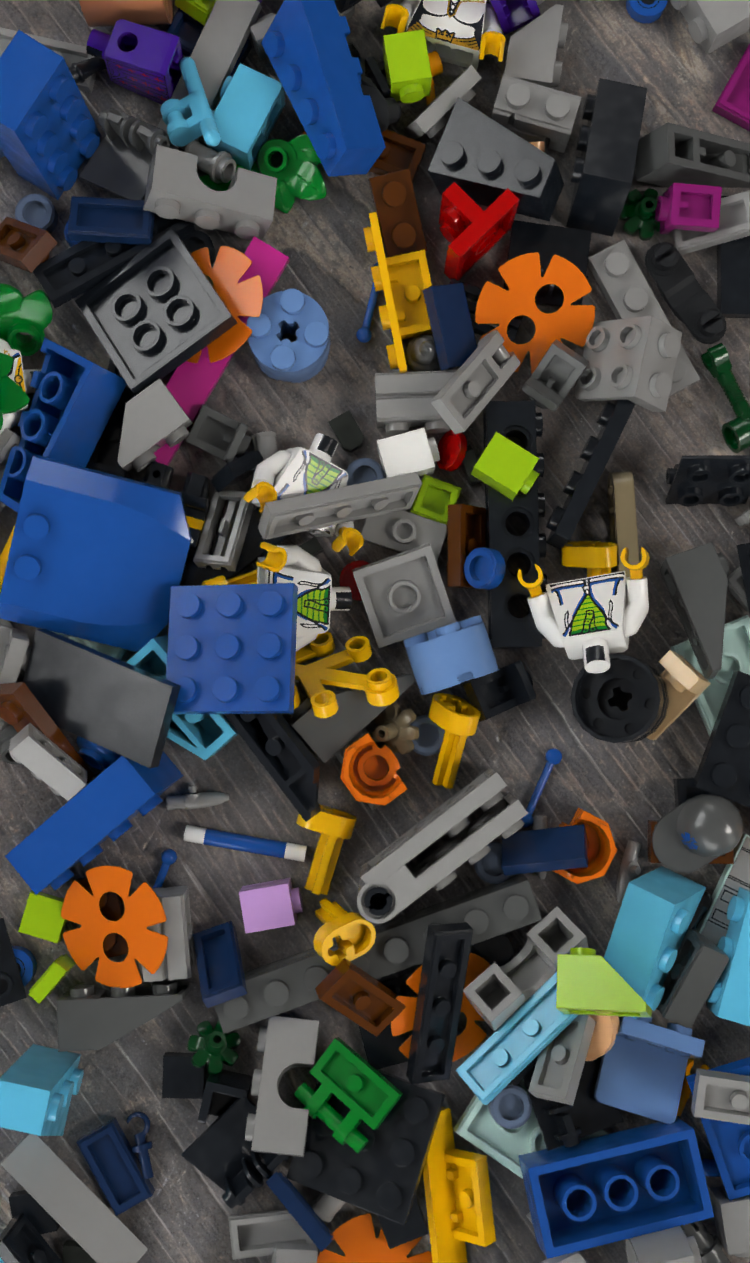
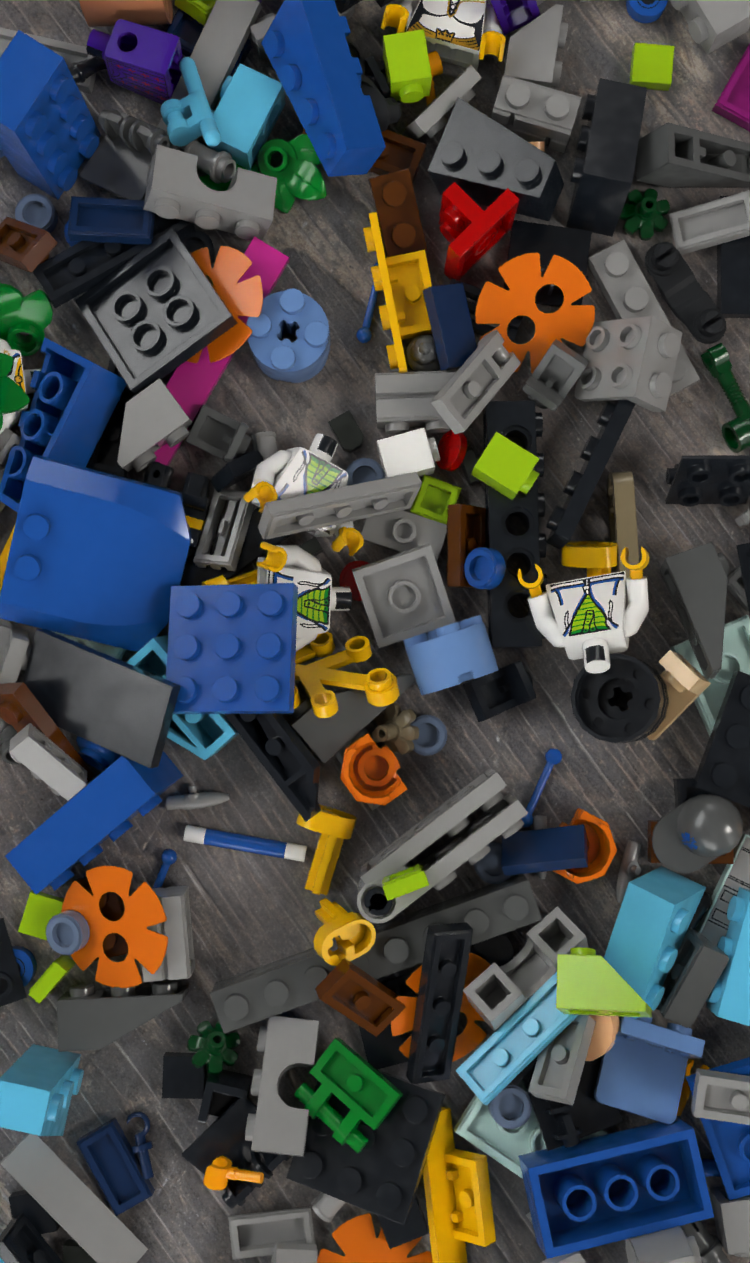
dark blue tile [193,921,247,1008] -> none
lavender brick [239,878,303,934] -> none
dark blue tile [265,1171,334,1252] -> none
yellow piece [428,693,481,789] -> none
magenta bracket [655,183,722,234] -> none
none -> sand blue tile [46,910,90,955]
none -> light orange hand [203,1156,264,1191]
none -> lime tile [382,864,429,901]
none -> lime tile [629,43,674,91]

